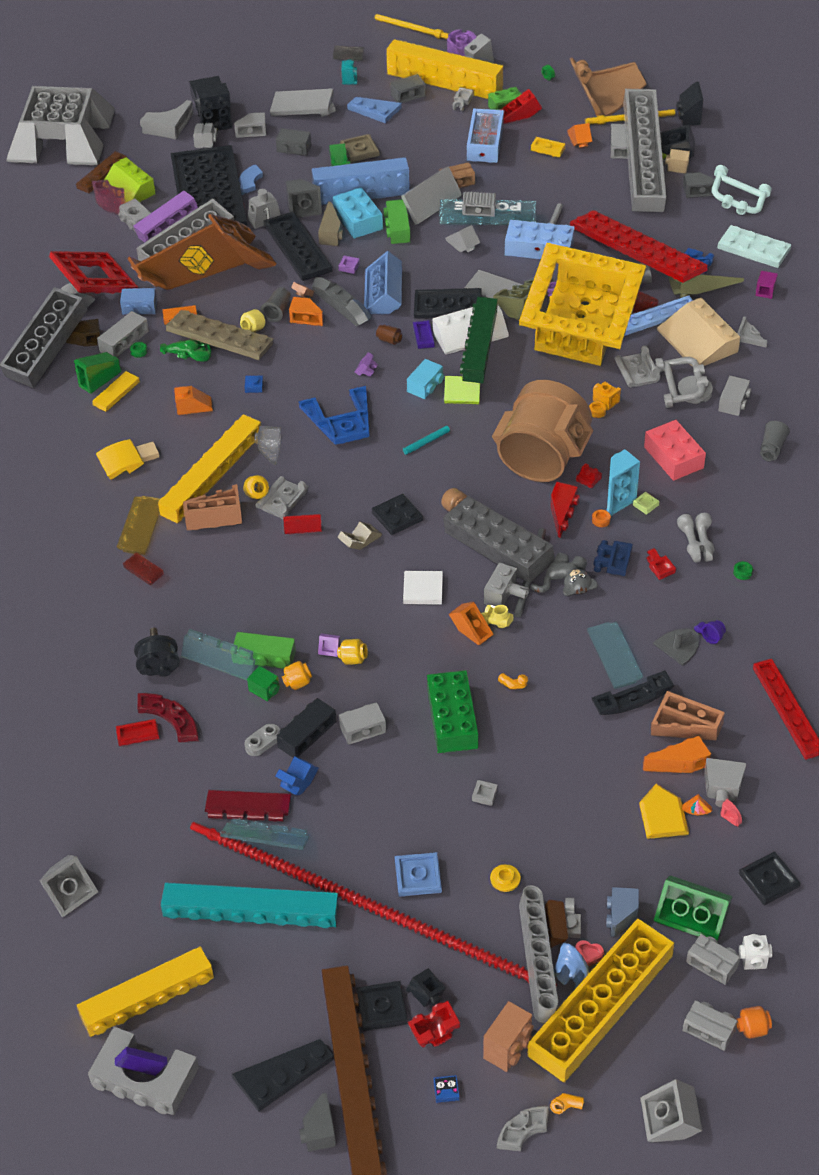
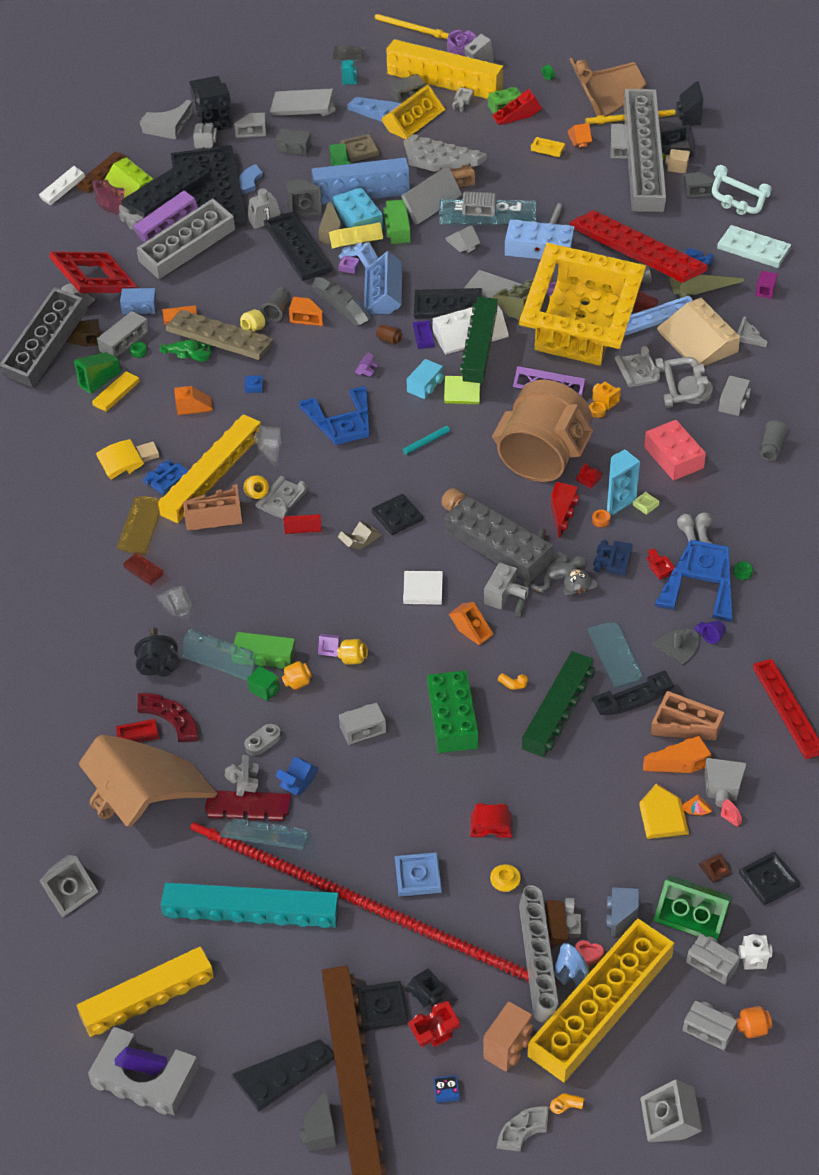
light grey slope [6,86,115,166] -> none
dark orange piece [128,214,277,291] -> none
black brick [276,698,336,758] -> none
nougat plate [291,282,315,298] -> none
brick [467,109,504,163] -> none
light grey plate [472,780,498,806] -> none
light yellow plate [481,605,514,628] -> none
none -> white plate [39,166,85,206]
none -> medium nougat panel [79,735,217,827]
none -> black plate [121,159,210,218]
none -> blue plate [142,459,189,496]
none -> clear slope [156,586,193,617]
none -> light grey hips [225,755,259,796]
none -> light yellow brick [329,223,383,248]
none -> light blue bracket [339,242,378,268]
none -> yellow slope [381,84,445,139]
none -> light grey plate [403,135,487,171]
none -> red cylinder [470,803,512,838]
none -> medium lavender fence [513,366,587,397]
none -> dark green brick [522,651,595,758]
none -> blue wing [655,540,732,622]
none -> copper slope [699,853,731,882]

